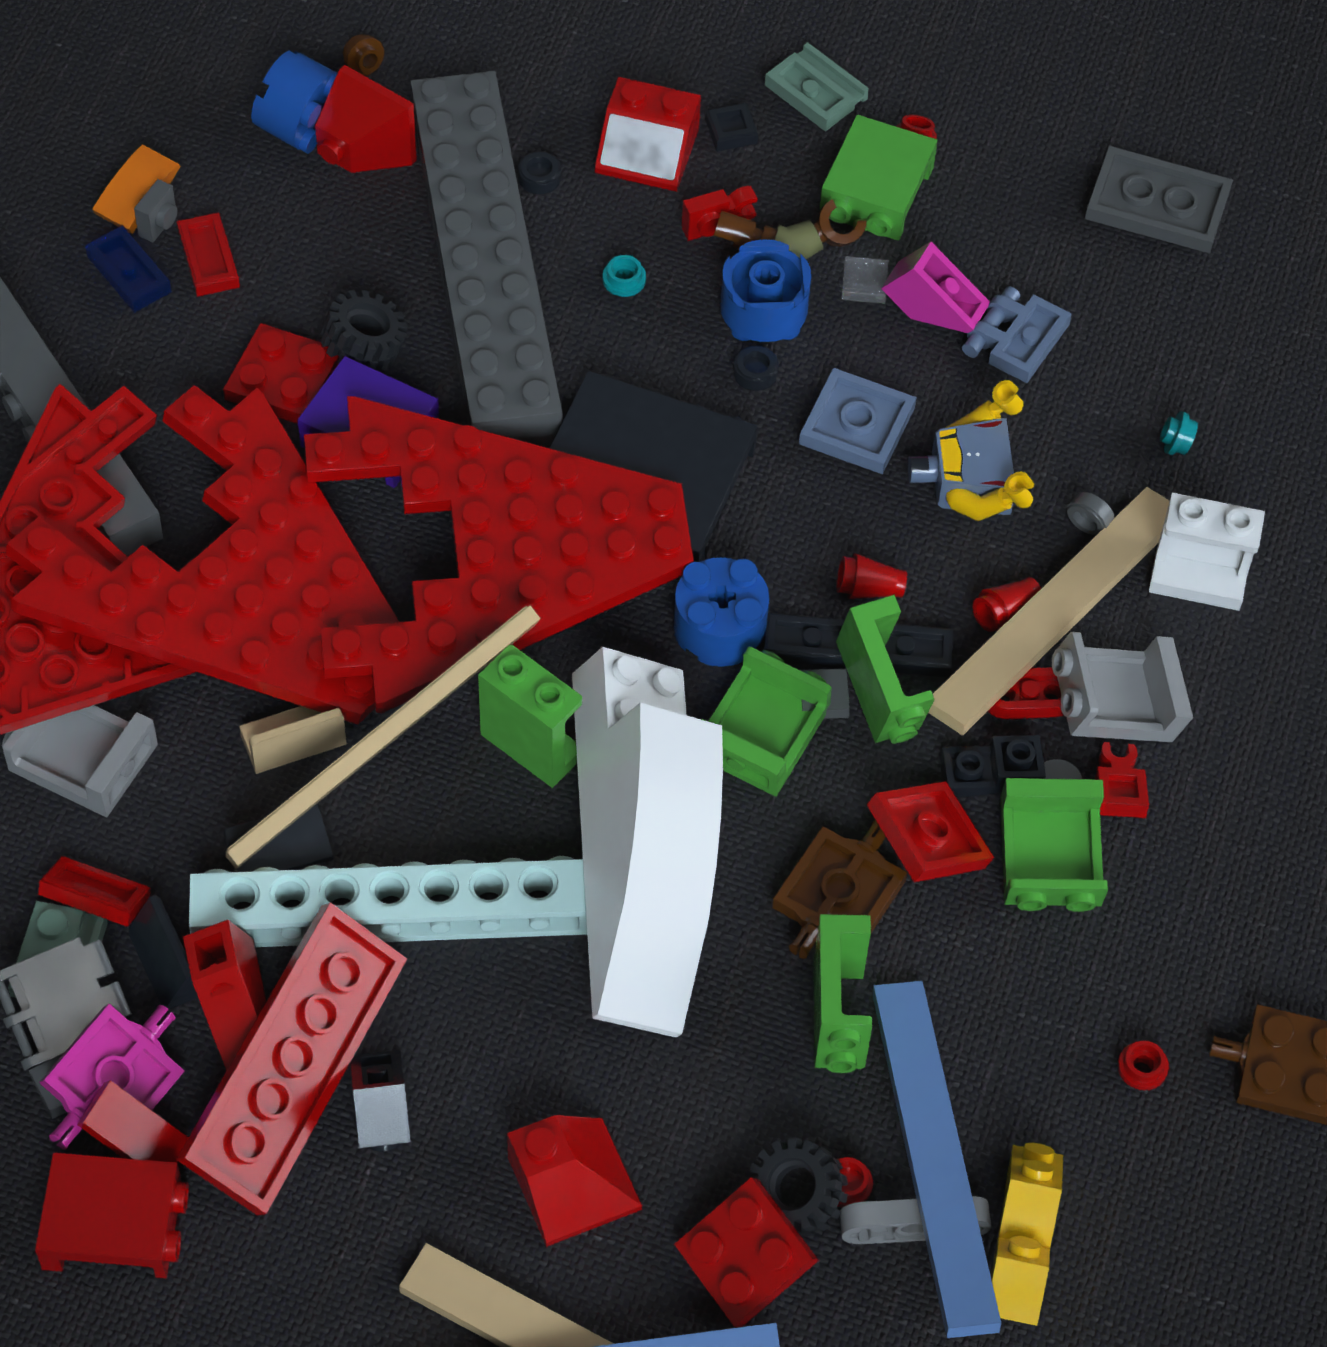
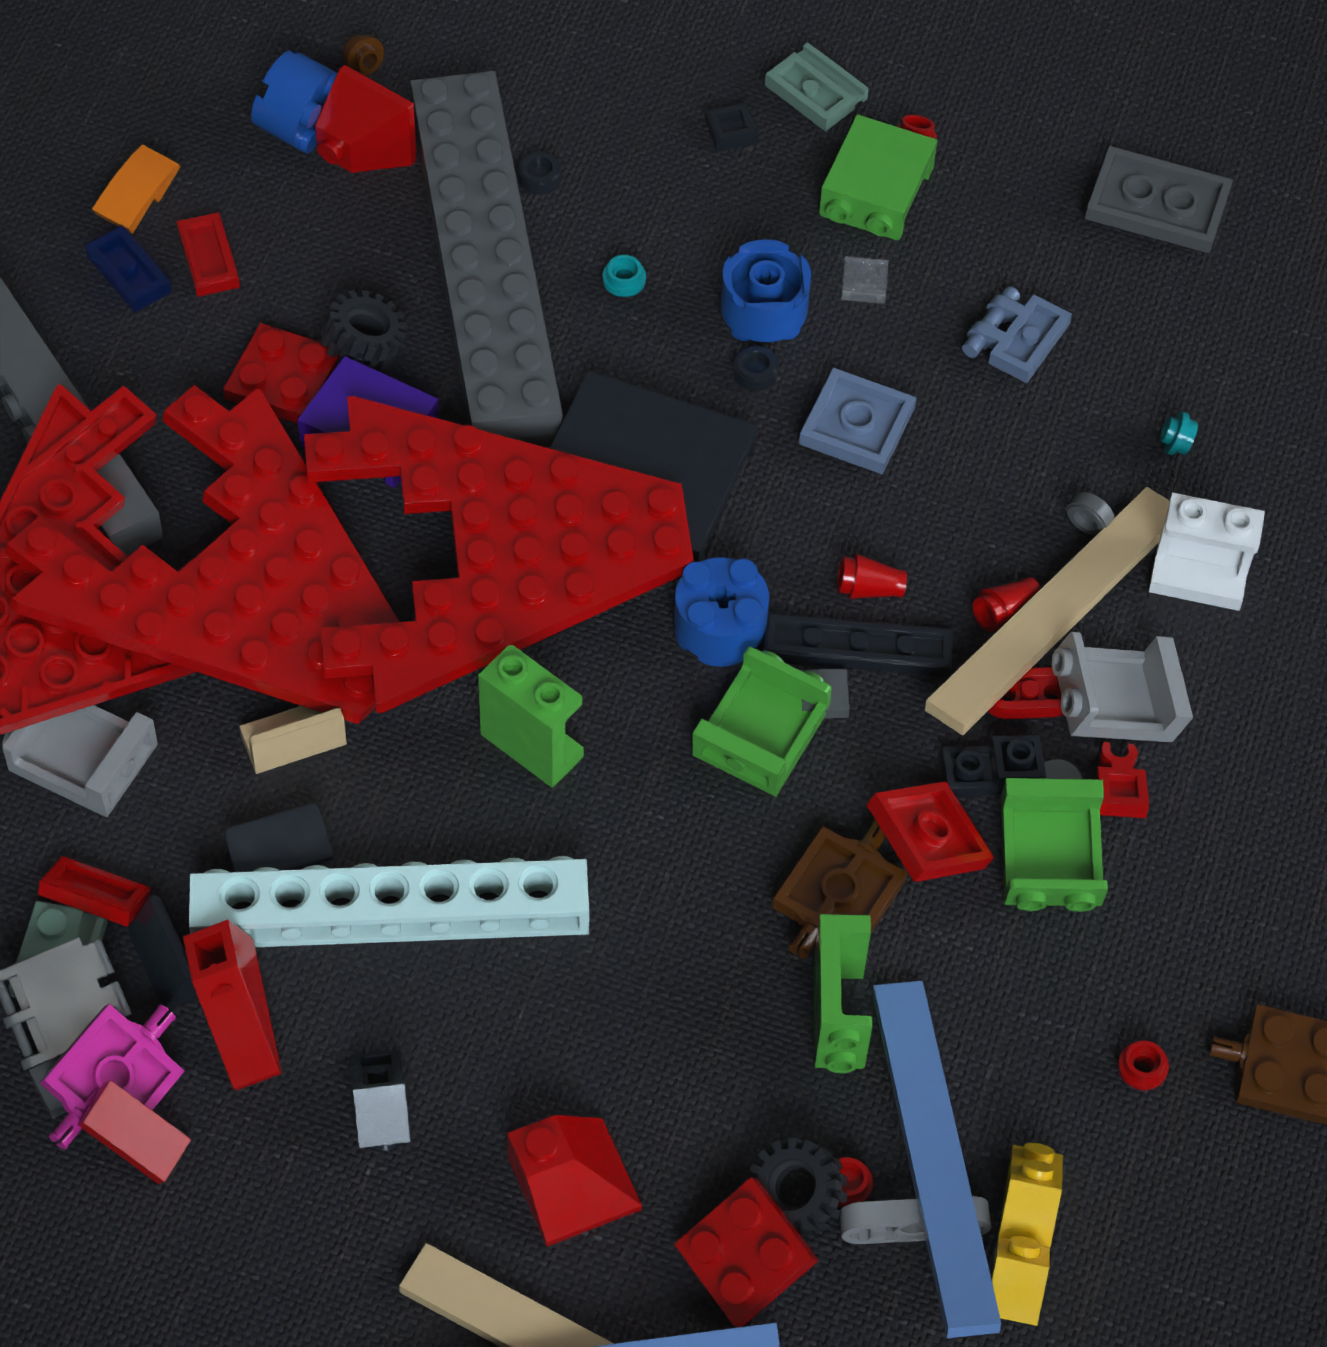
red panel [35,1153,189,1279] -> none
dark grey plate [134,179,177,243] -> none
plate [176,902,407,1216] -> none
tan tile [226,606,541,869] -> none
white slope [572,647,723,1038] -> none
slope [595,77,701,192] -> none
red plate [682,186,758,241] -> none
reddish brown piece [714,199,867,260] -> none
bright green panel [836,595,935,744] -> none
dark pink slope [881,242,990,333] -> none
torso [908,380,1034,521] -> none

